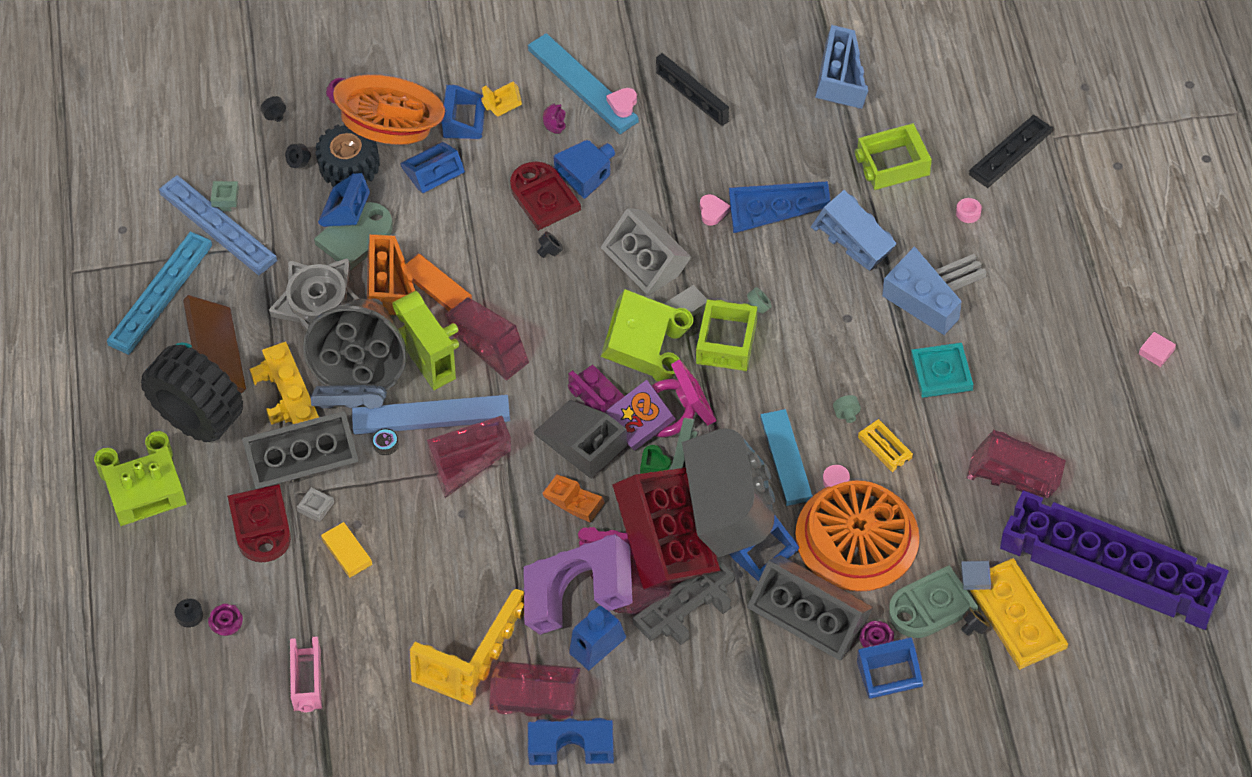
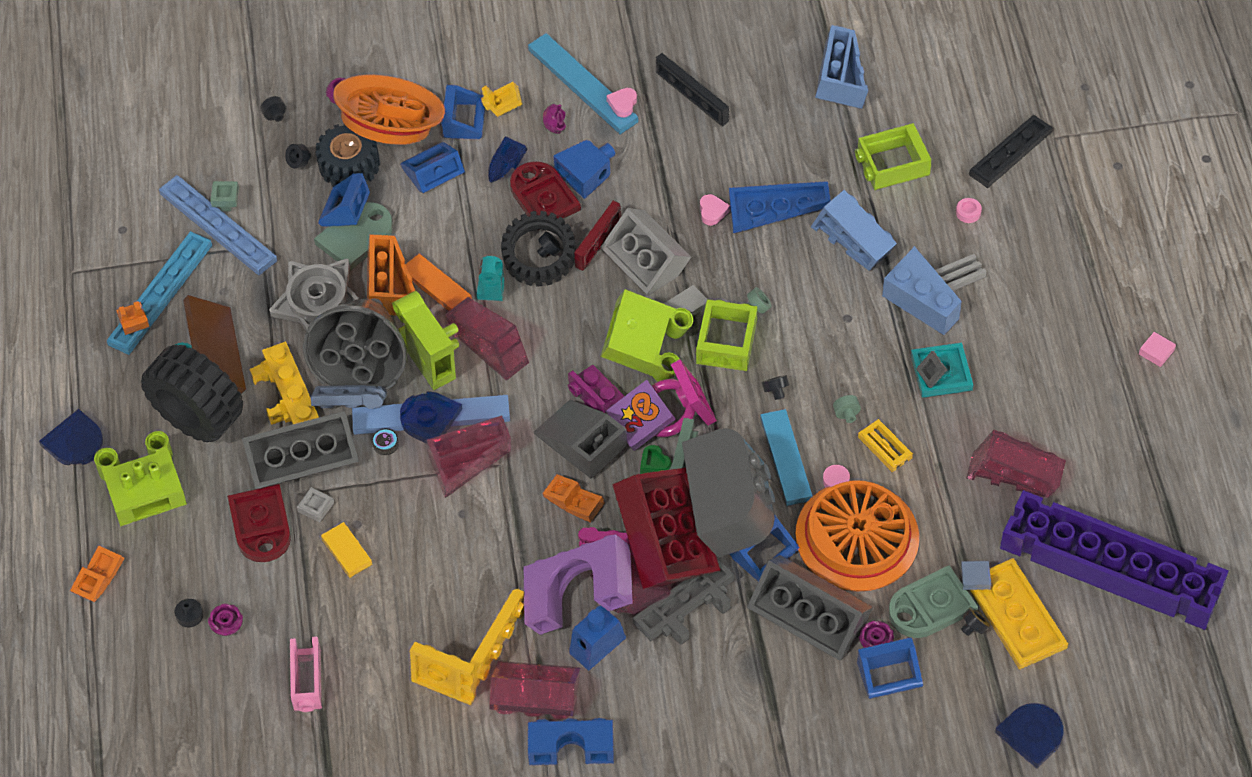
none -> clear blue tile [39,409,103,466]
none -> orange slope [70,545,125,602]
none -> orange tile [116,301,150,335]
none -> clear blue tile [400,391,462,448]
none -> teal leg [477,256,505,301]
none -> clear blue plate [488,136,528,183]
none -> black tyre [501,211,576,287]
none -> dark red tile [574,200,621,271]
none -> black tile [762,375,789,400]
none -> dark grey slope [916,351,947,388]
none -> clear blue tile [995,703,1064,769]

